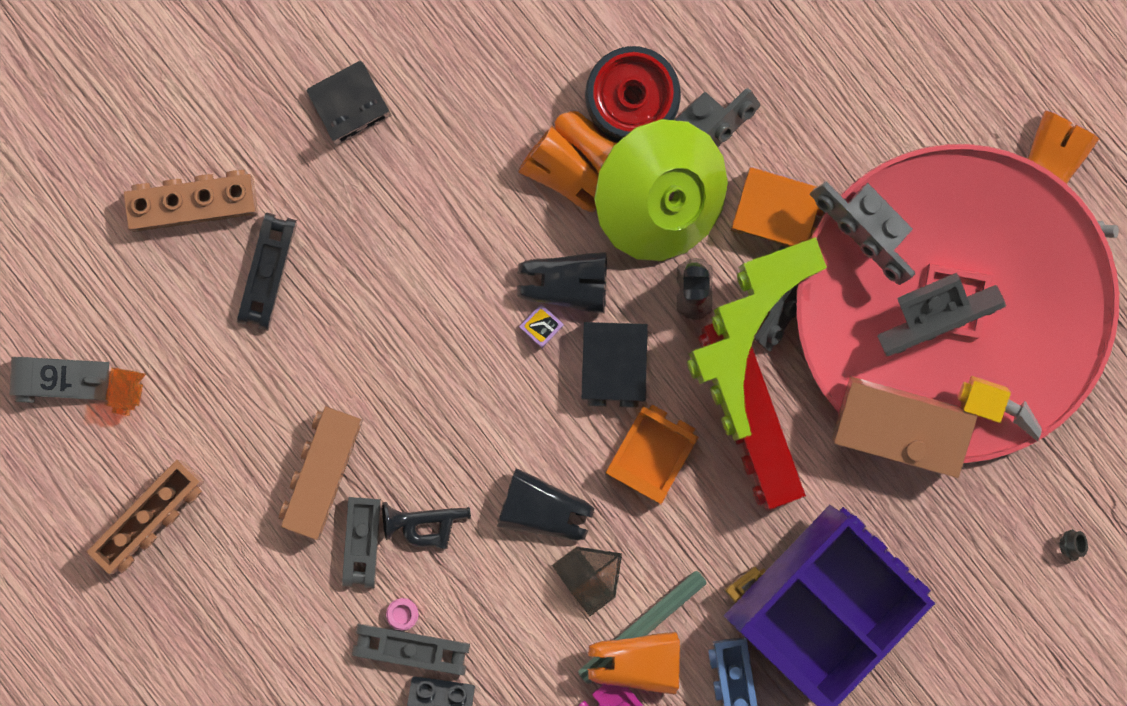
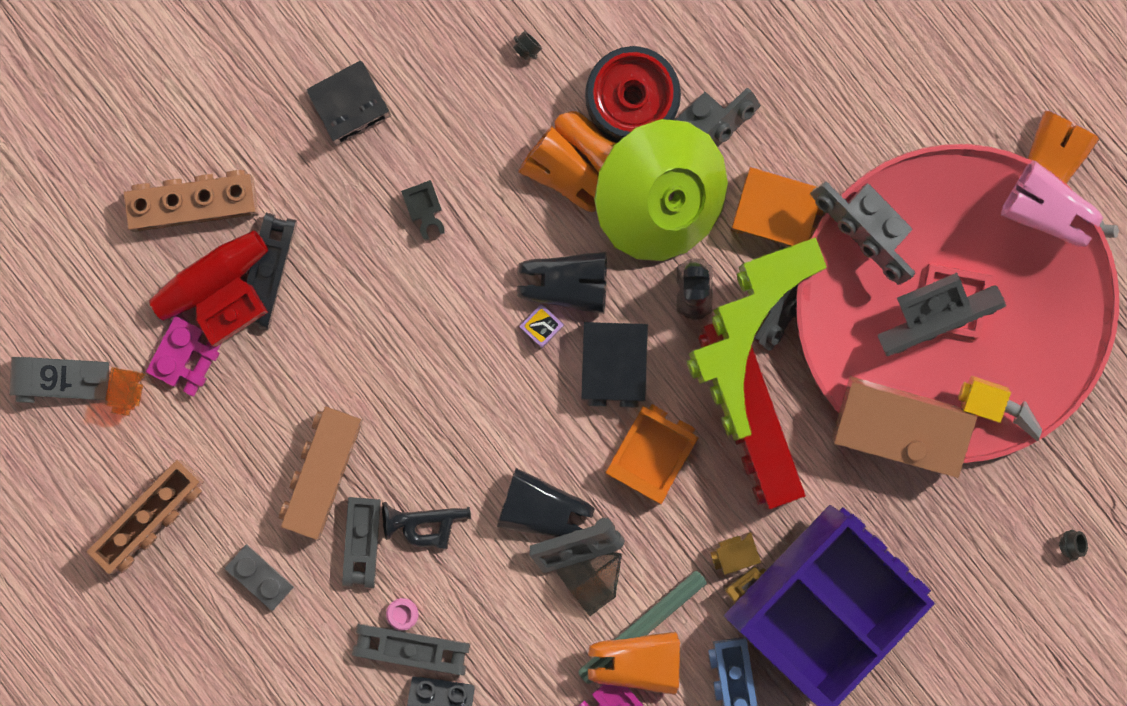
none -> dark pink plate [146,316,222,397]
none -> red plate [149,230,268,347]
none -> flat silver plate [225,544,294,611]
none -> pearl dark grey plate [401,180,445,240]
none -> pearl dark grey plate [513,31,542,60]
none -> dark grey plate [530,518,625,573]
none -> pearl gold window [710,532,761,575]
none -> bright pink piece [1001,160,1103,246]

